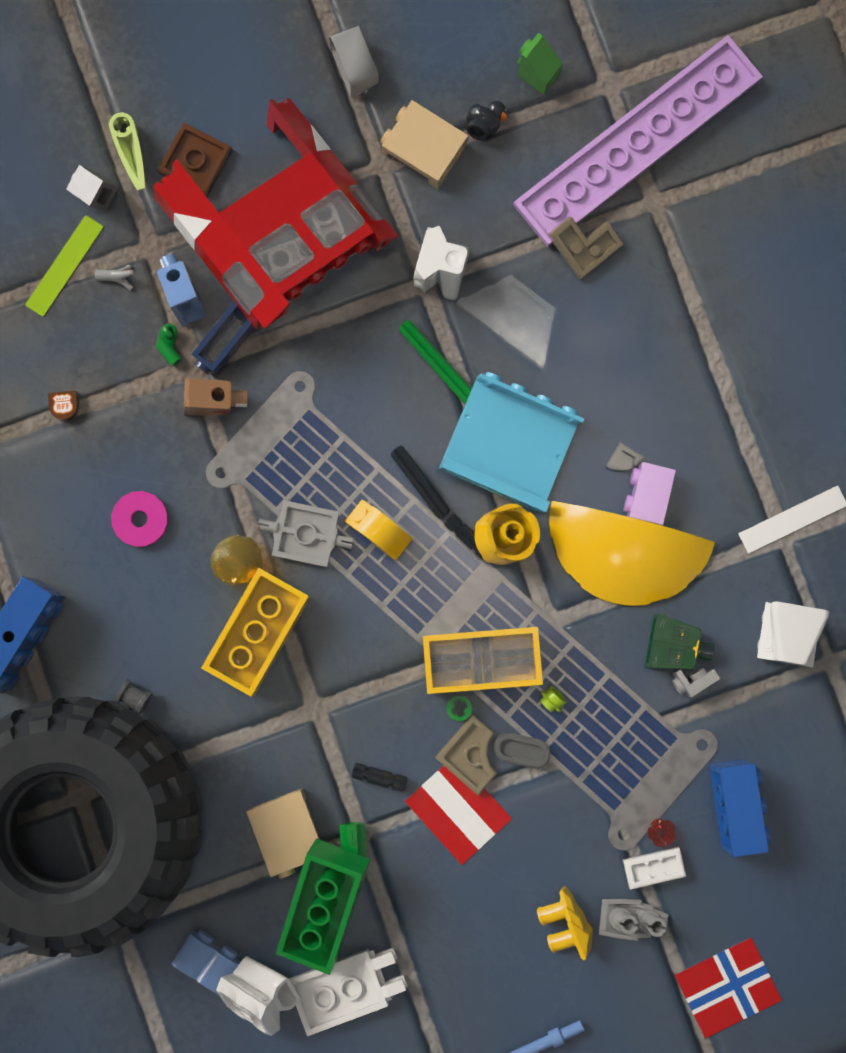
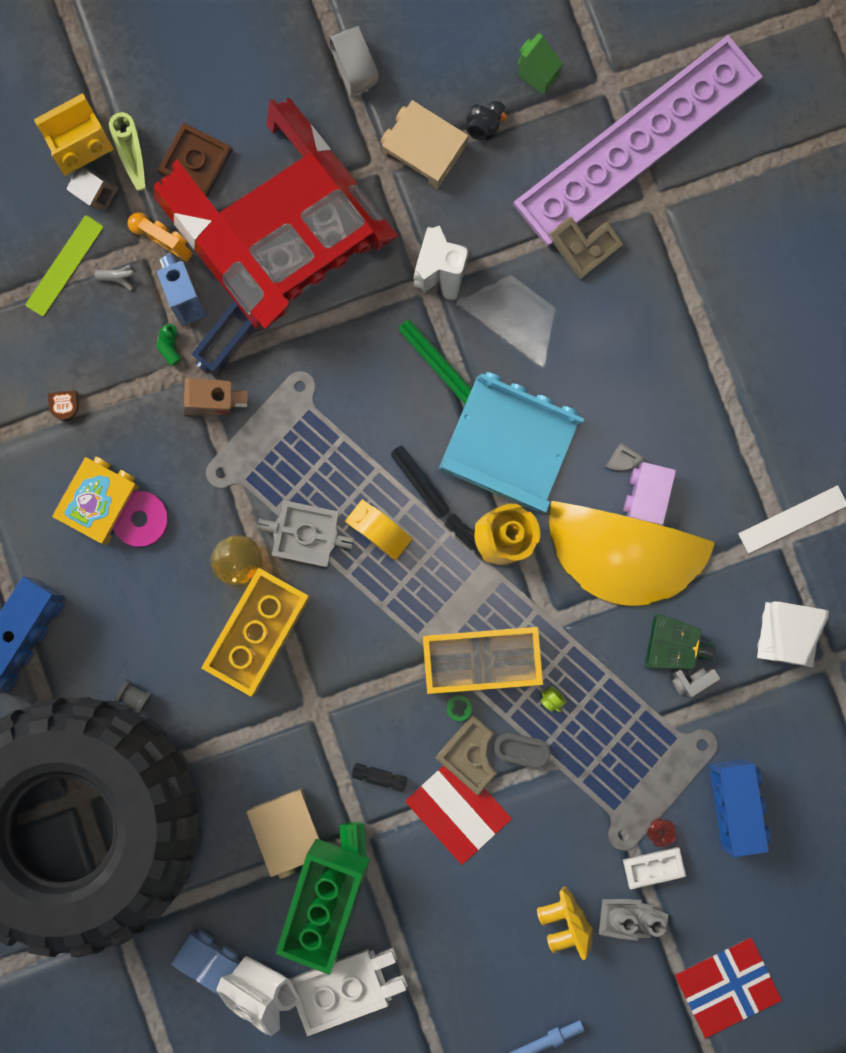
none -> yellow panel [34,93,114,176]
none -> yellow panel [52,457,140,545]
none -> light orange plate [128,212,193,262]

